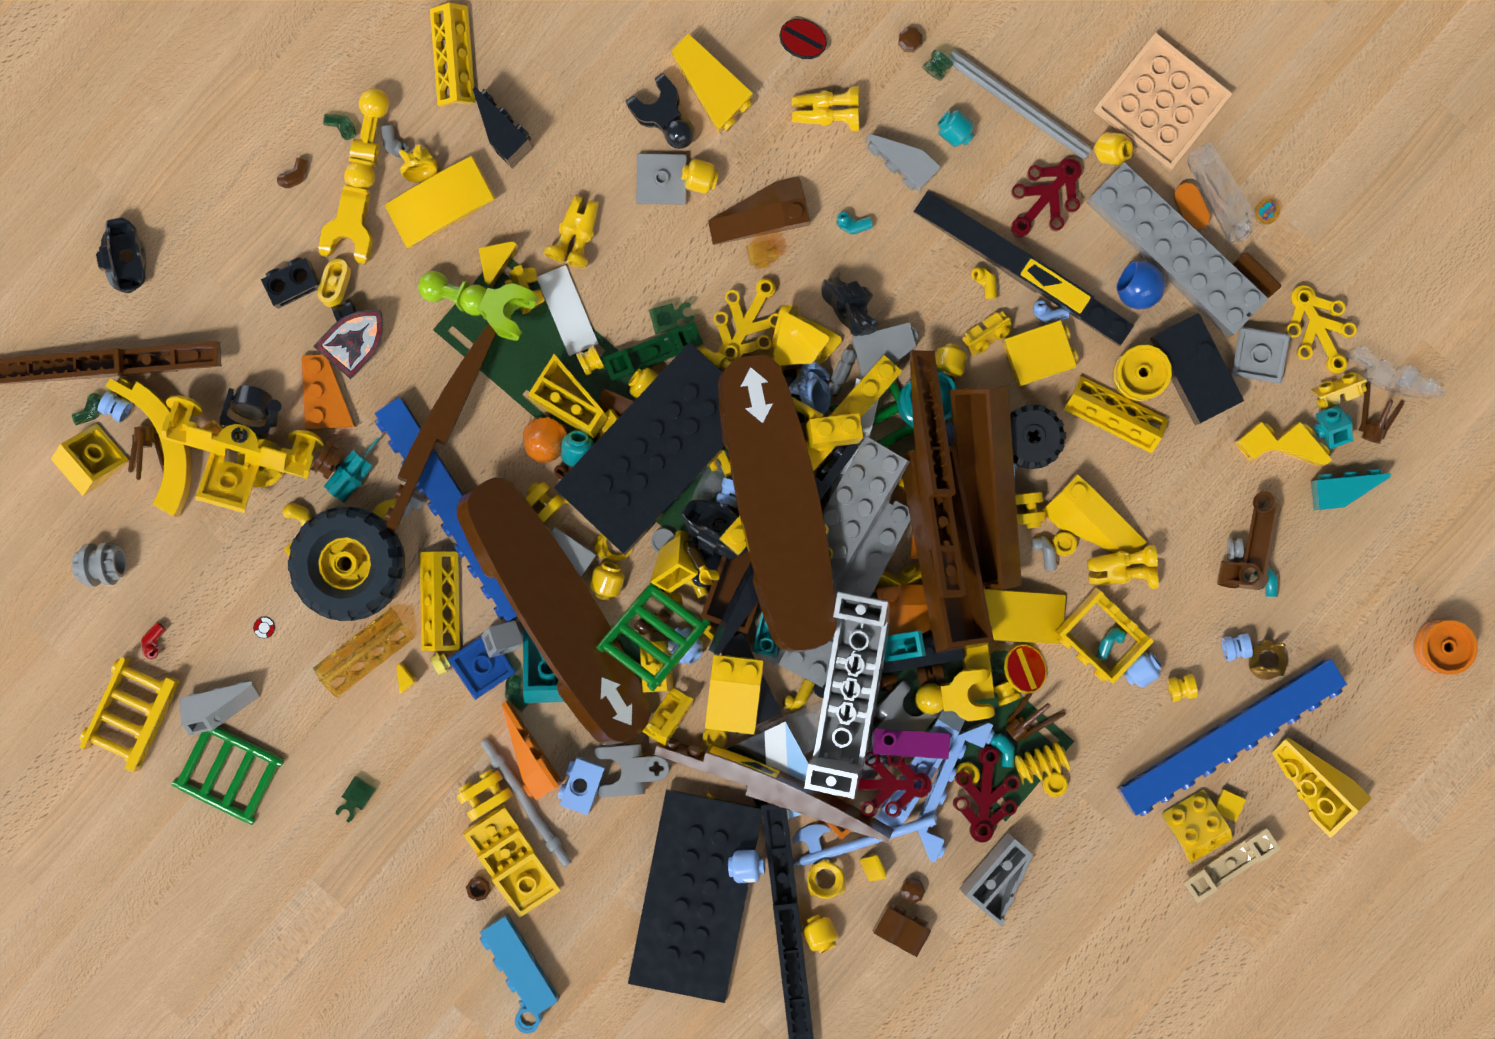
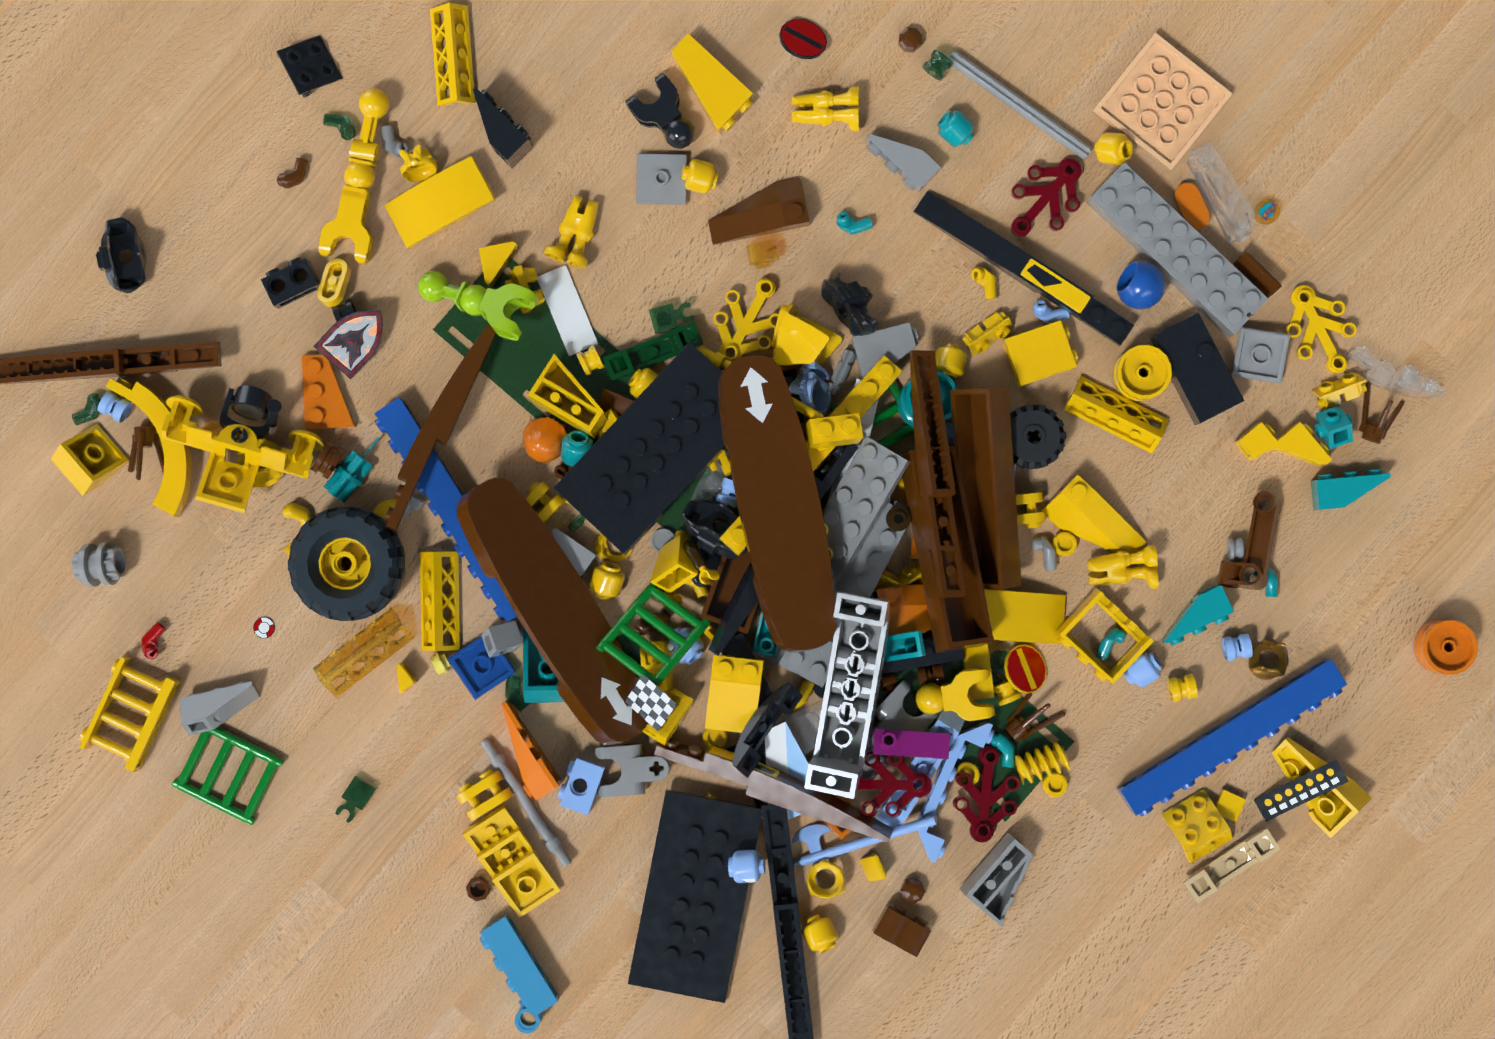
none -> black hinge [276,35,343,98]
none -> clear green piece [568,514,586,532]
none -> sticker [625,675,676,731]
none -> black slope [733,682,803,778]
none -> dark brown plate [886,506,911,531]
none -> teal slope [1161,585,1234,646]
none -> black sticker [1254,759,1349,822]

